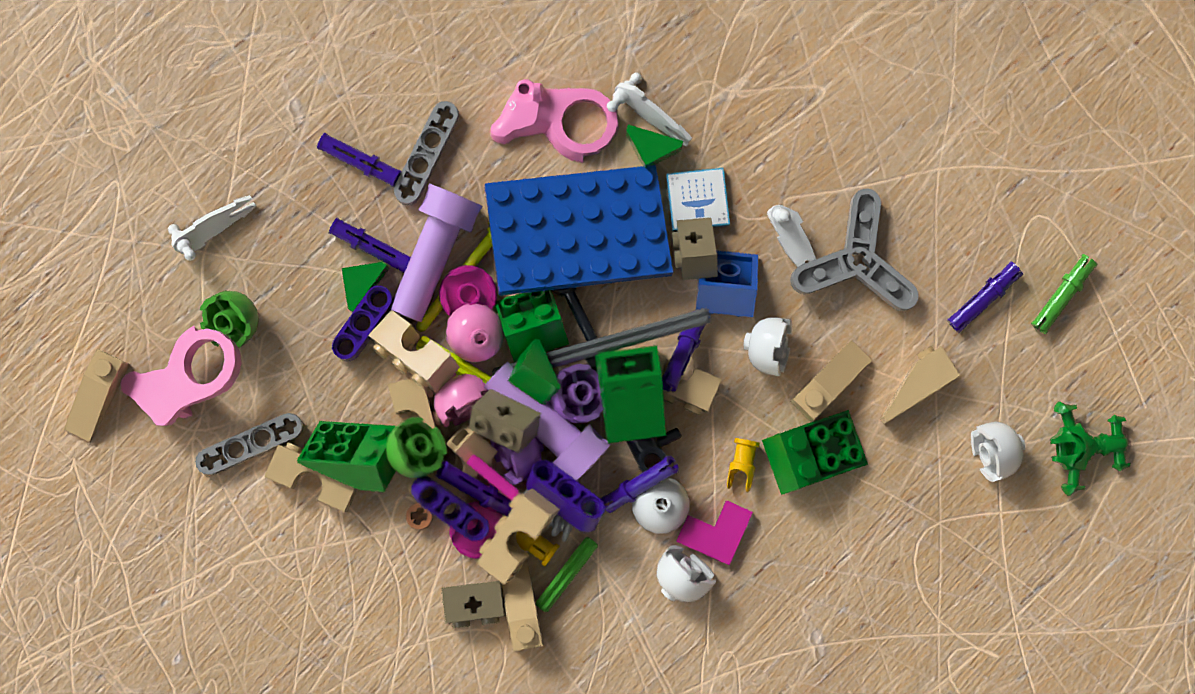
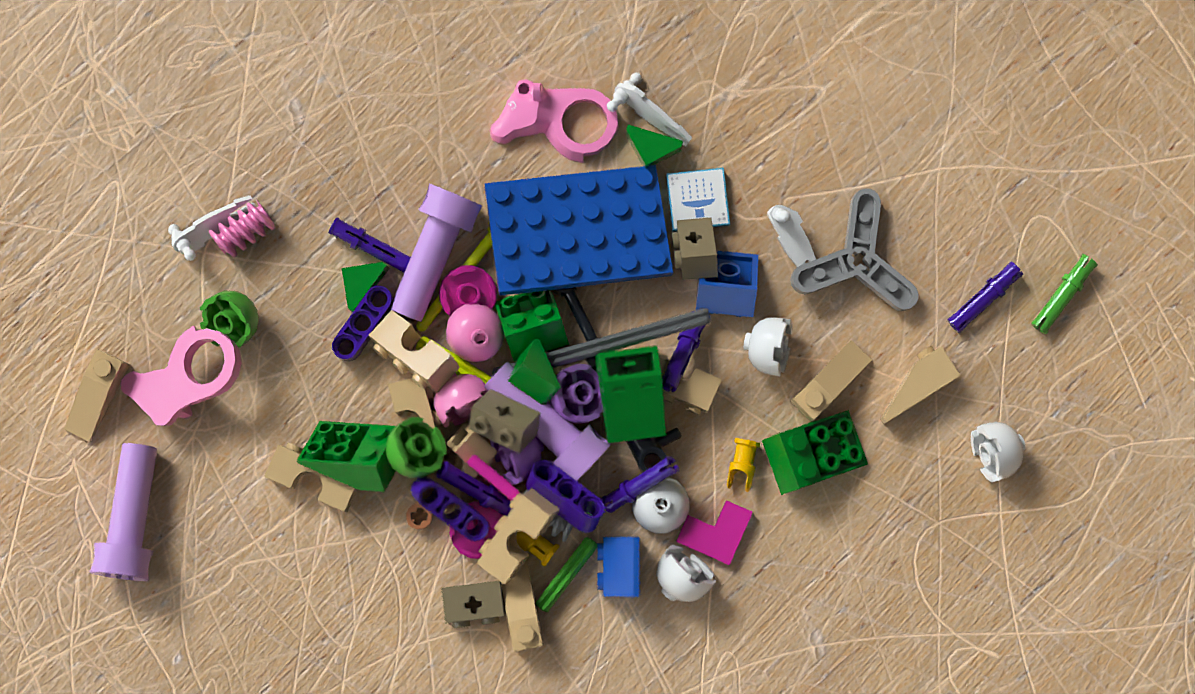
light grey beam [195,413,304,475] -> none
dark purple pin [317,133,402,187] -> none
light grey beam [394,101,459,205] -> none
green piece [1050,401,1131,496] -> none
none -> lavender piece [89,443,157,581]
none -> bright pink piece [209,199,275,257]
none -> blue slope [597,537,639,597]

